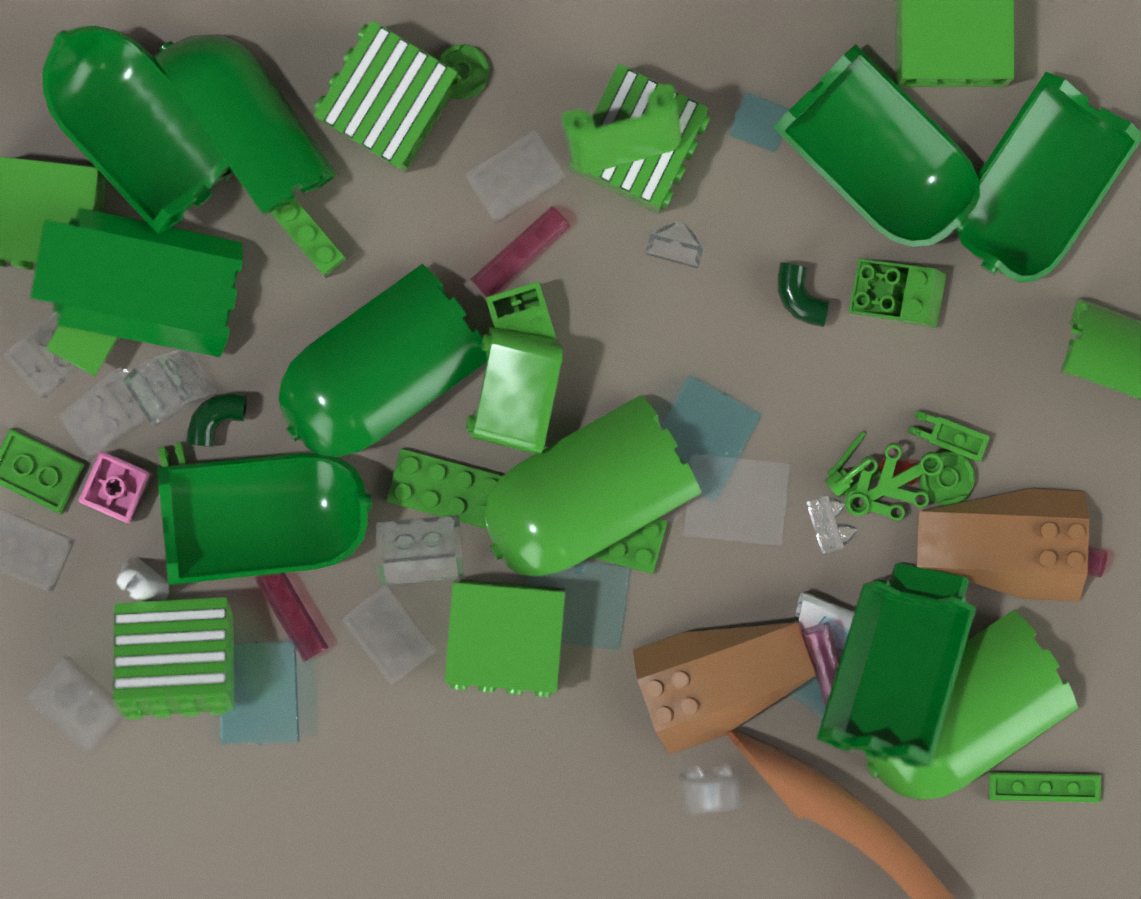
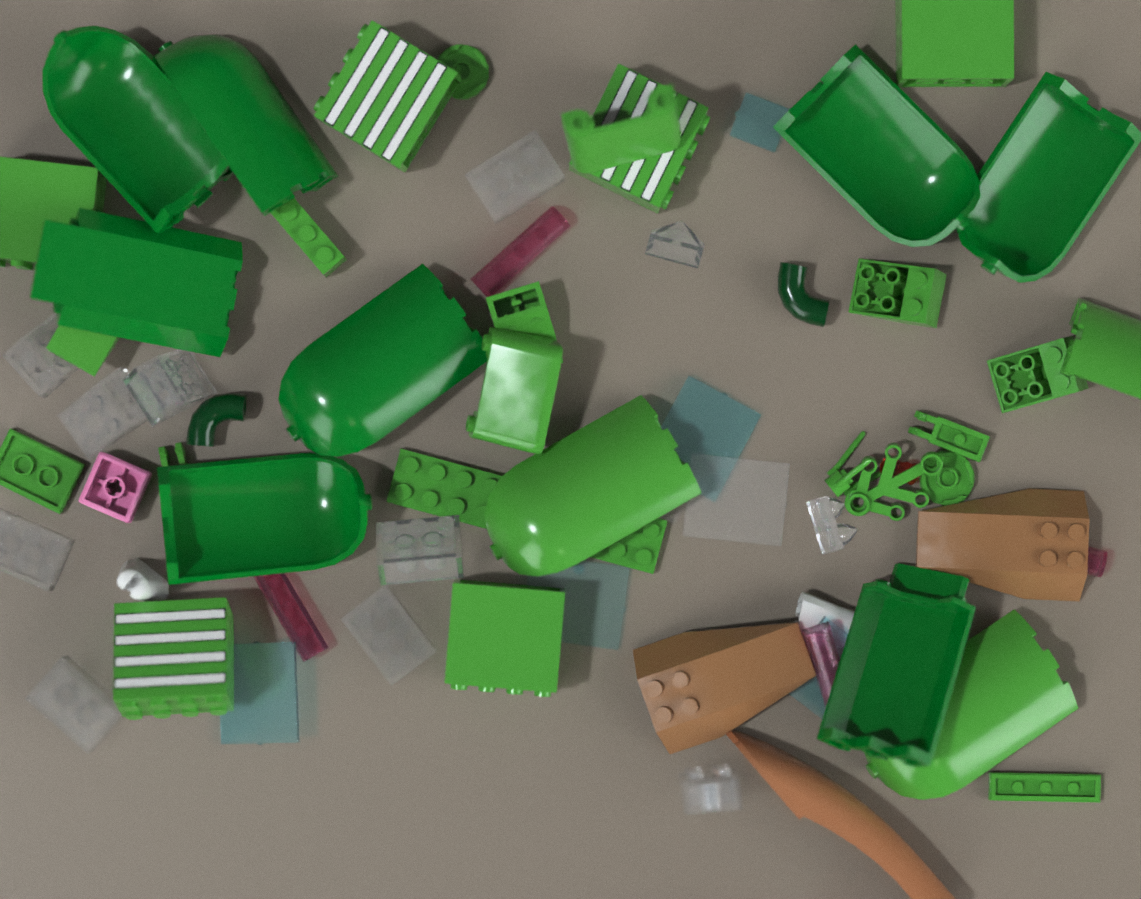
none -> bright green slope [987,336,1089,413]

